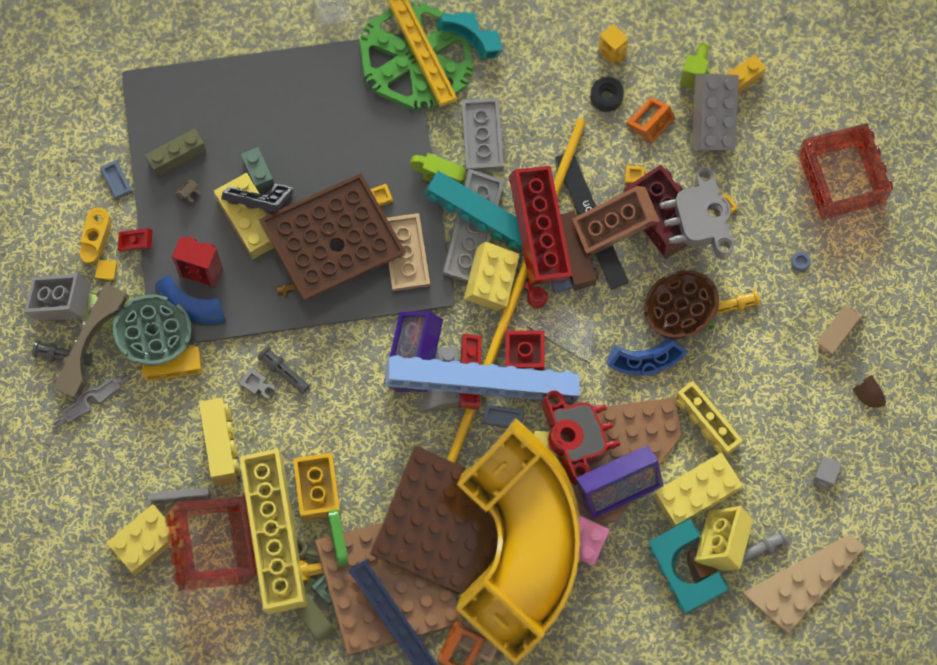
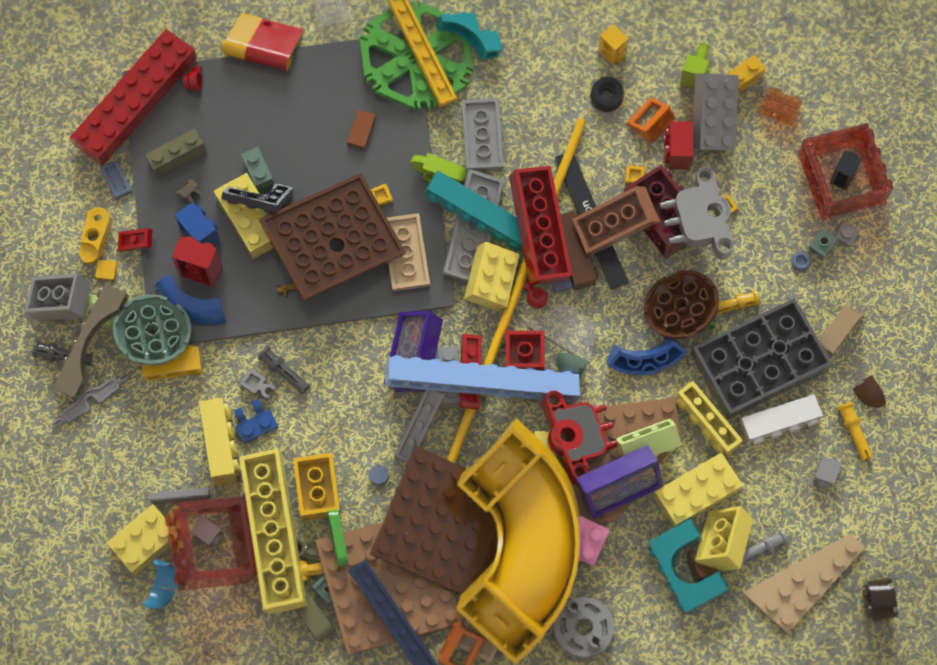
sand blue tile [483,404,524,428] -> none
none -> red brick [70,29,197,166]
none -> dark azure piece [144,559,181,609]
none -> blue brick [174,202,220,246]
none -> red piece [183,66,203,91]
none -> light grey brick [190,516,223,549]
none -> door [221,13,304,71]
none -> blue plate [234,399,278,444]
none -> dark orange tile [347,110,376,150]
none -> sand blue tile [369,465,389,485]
none -> light grey tile [394,390,446,462]
none -> light grey piece [553,597,614,658]
none -> sand green brick [556,353,587,382]
none -> yellowish green brick [616,419,682,457]
none -> red brick [663,121,693,170]
none -> dark grey brick [691,298,832,420]
none -> white brick [739,394,823,445]
none -> clear orange brick [758,87,803,126]
none -> sand green brick [809,228,838,259]
none -> black brick [829,151,862,190]
none -> light grey plate [836,222,860,247]
none -> yellow pin [837,402,873,461]
none -> dark brown brick [862,578,898,621]

